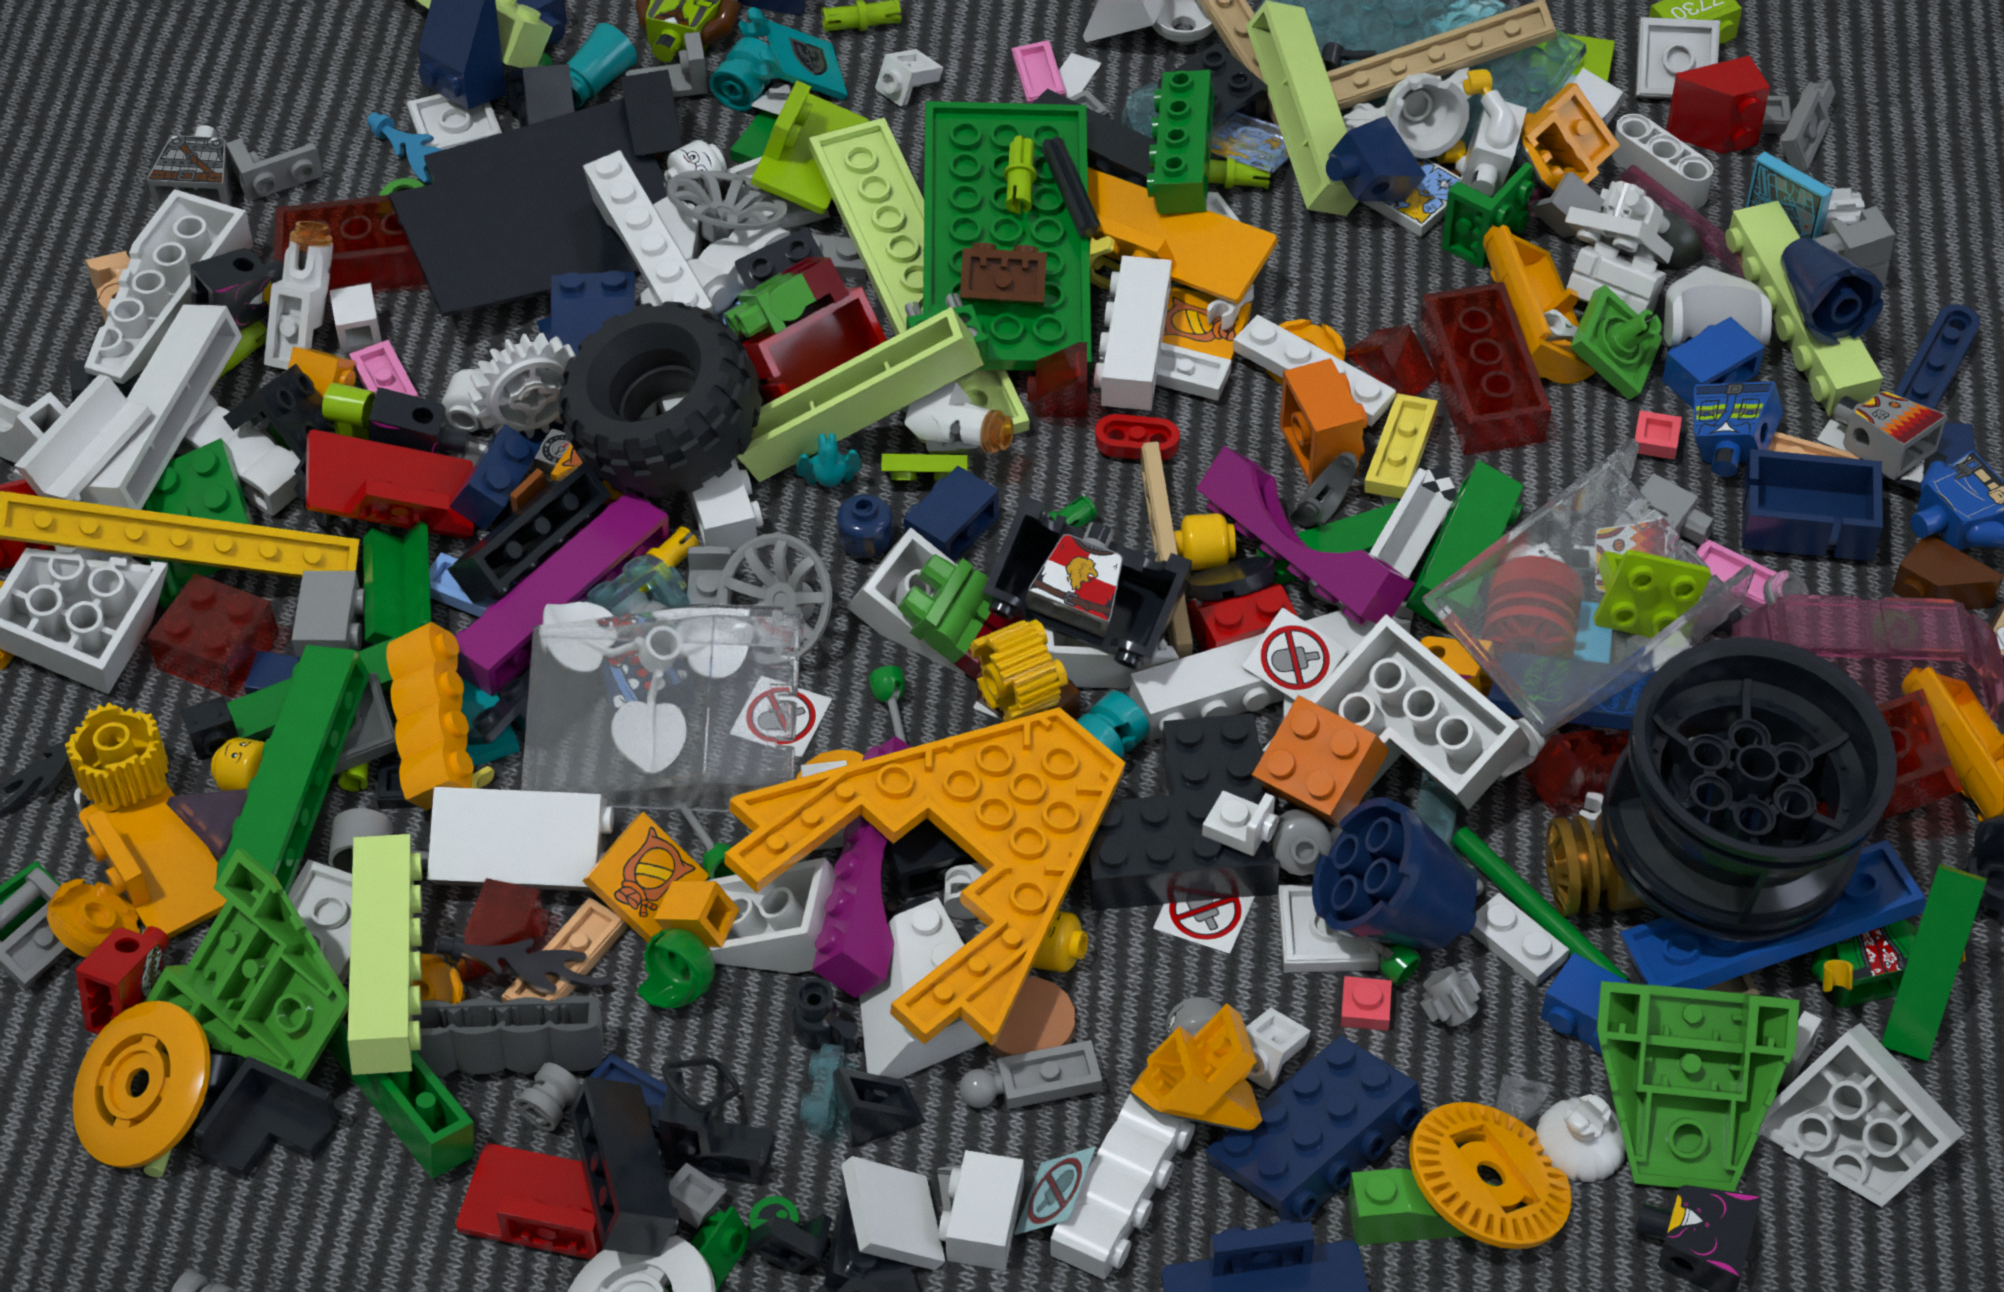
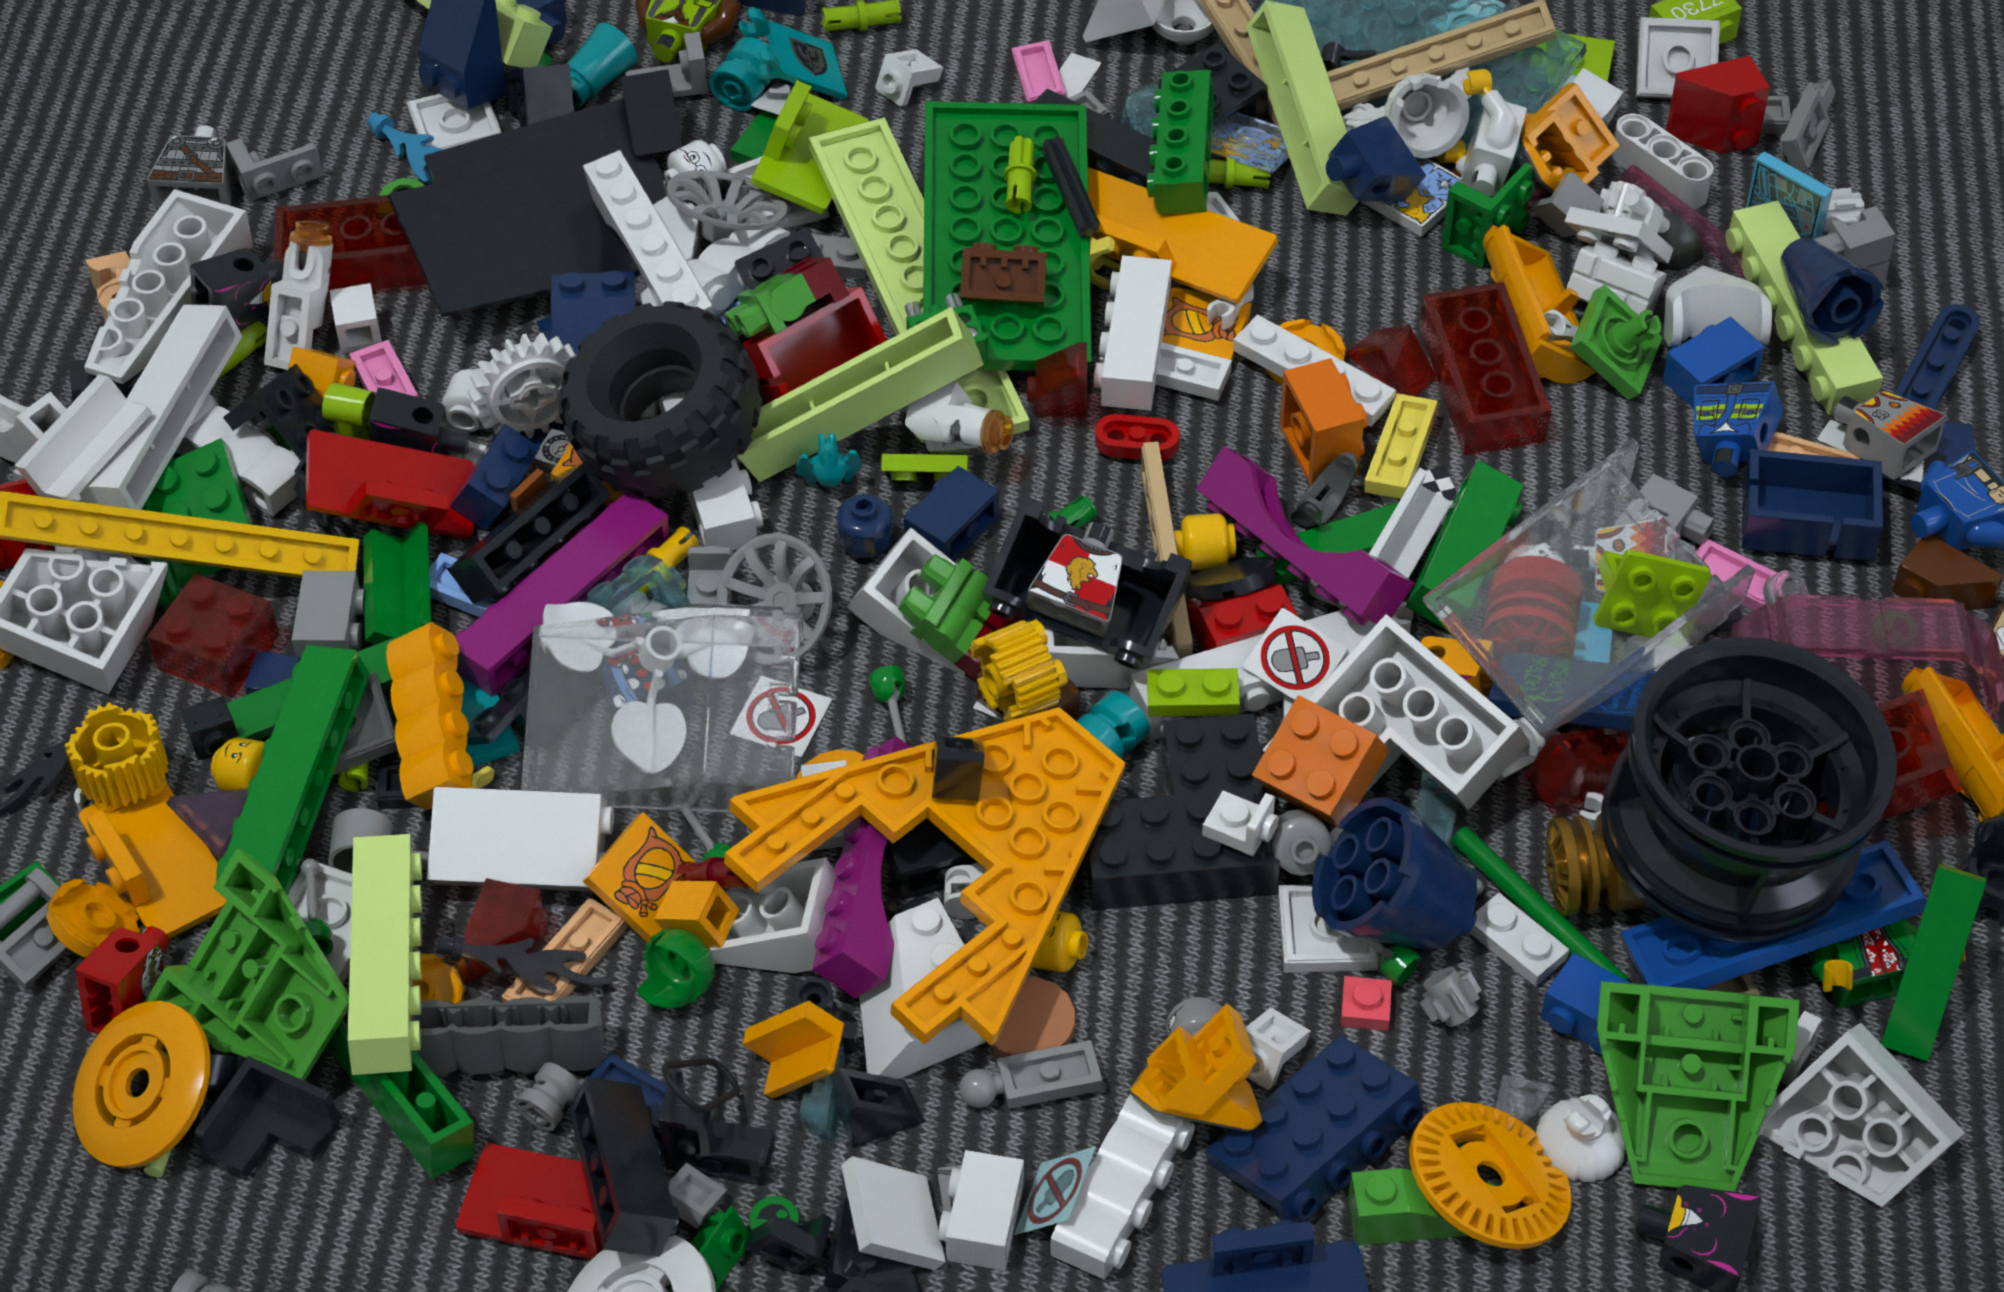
sticker [1153,896,1255,954] -> none
coral plate [1632,410,1682,460] -> none
none -> hinge [301,859,334,956]
none -> dark red pin [676,857,751,892]
none -> light orange panel [742,1001,844,1099]
none -> black slope [932,735,985,801]
none -> lime plate [1147,668,1240,717]

